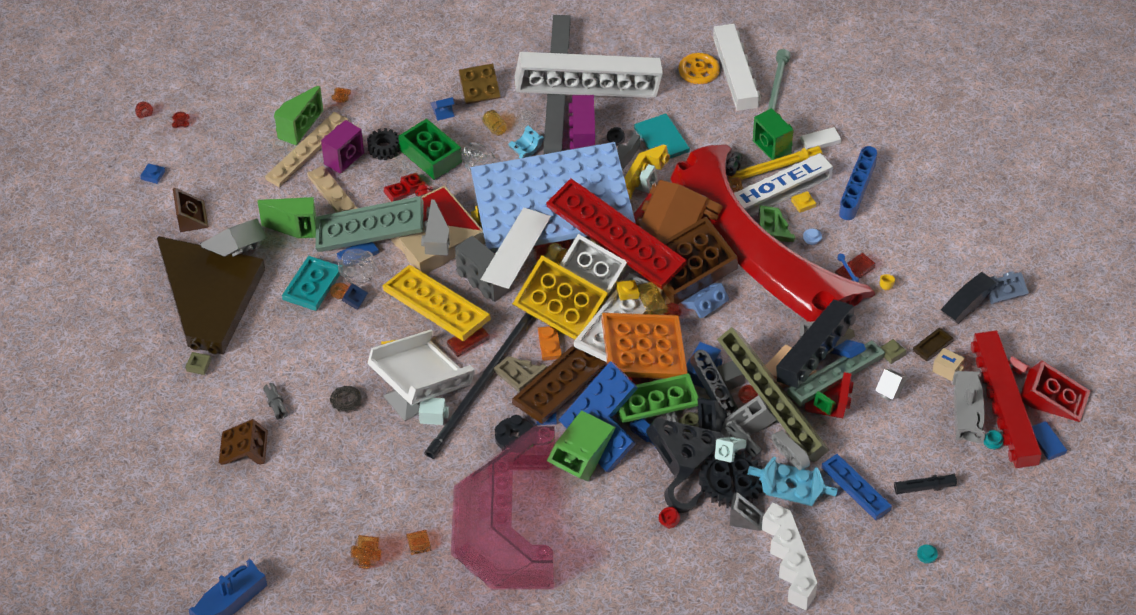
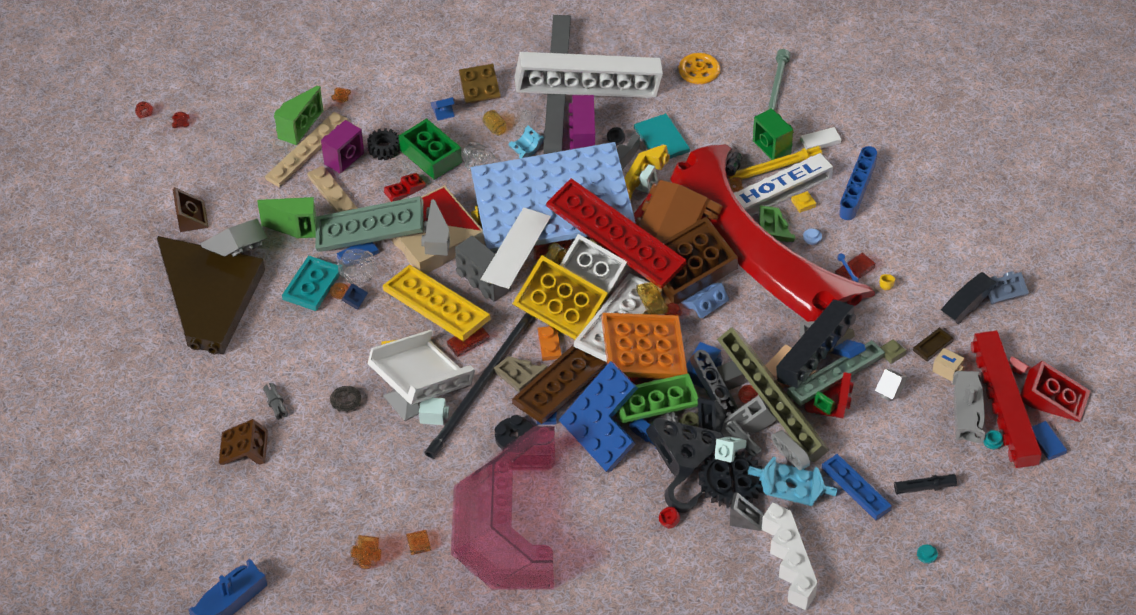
blue plate [140,163,165,184] -> none
olive plate [185,352,211,375] -> none
red plate [415,184,433,196] -> none
bright green slope [547,410,616,482] -> none
yellow plate [616,280,640,301] -> none
white brick [713,24,761,111] -> none

